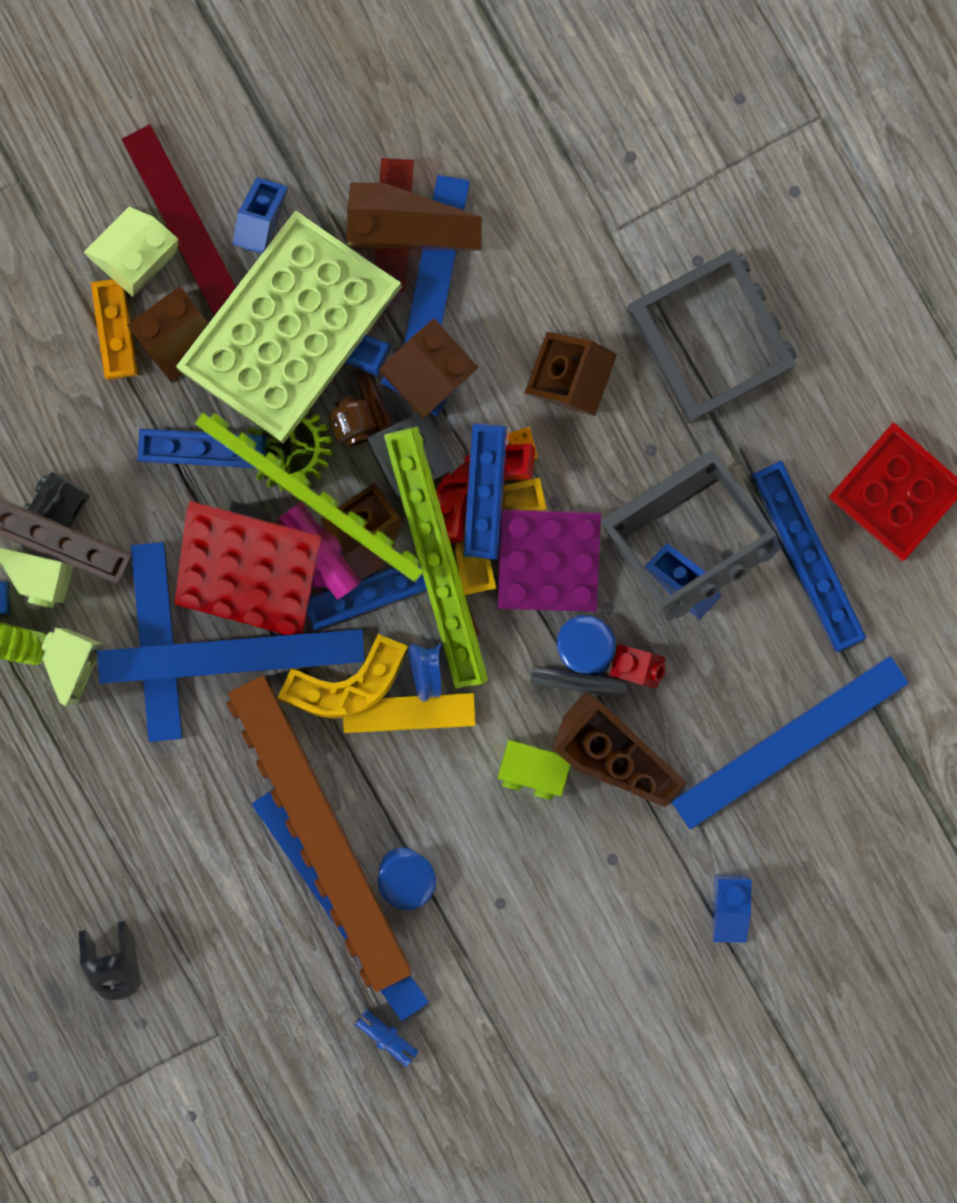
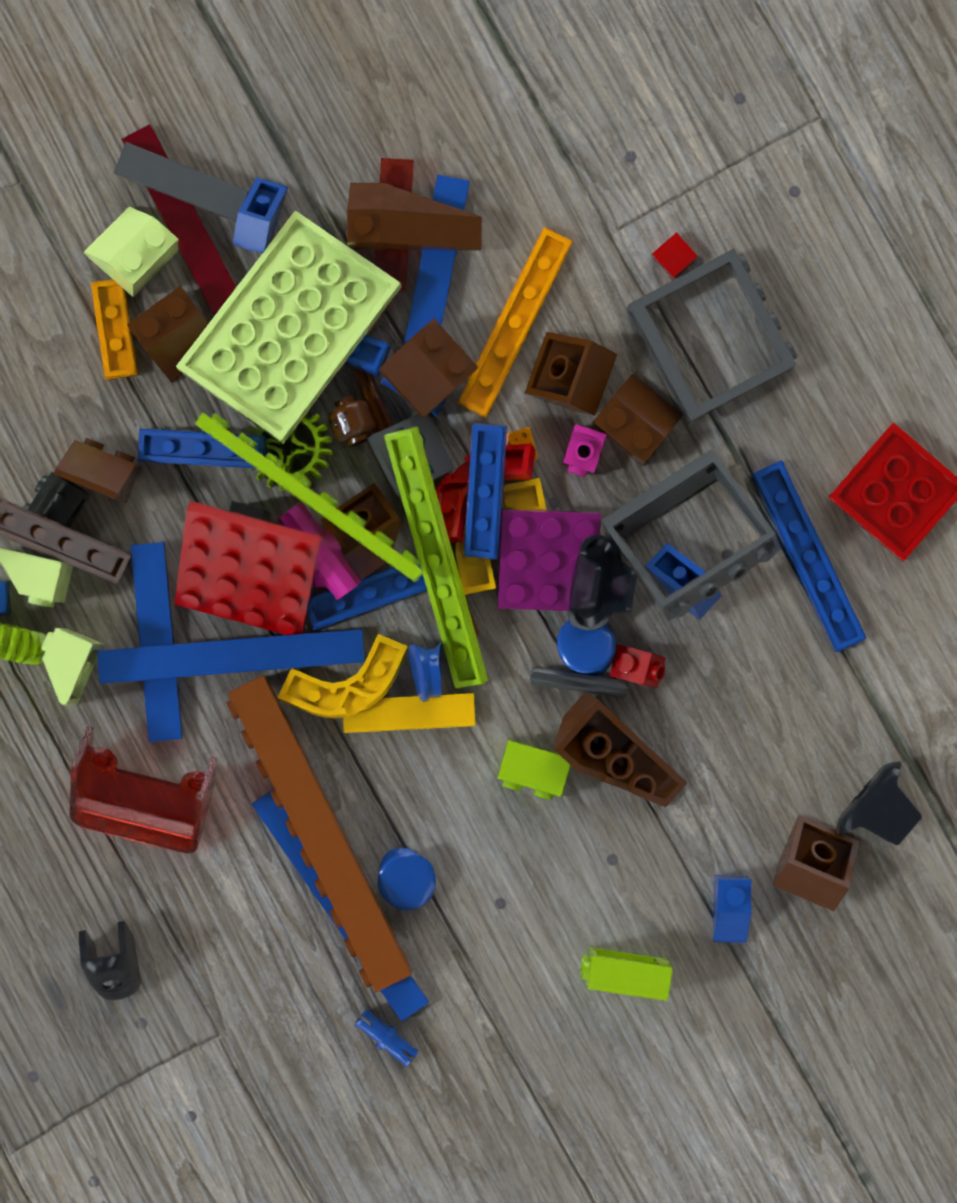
blue tile [671,656,909,829] -> none
none -> reddish brown slope [54,438,141,503]
none -> clear red windscreen [69,725,217,853]
none -> dark grey tile [114,142,249,223]
none -> light orange tile [457,227,573,419]
none -> dark pink brick [562,424,607,478]
none -> black piece [569,535,638,630]
none -> lime window [580,947,673,1001]
none -> reddish brown slope [591,374,683,466]
none -> red tile [651,232,698,280]
none -> reddish brown slope [773,815,860,911]
none -> black piece [837,761,922,845]

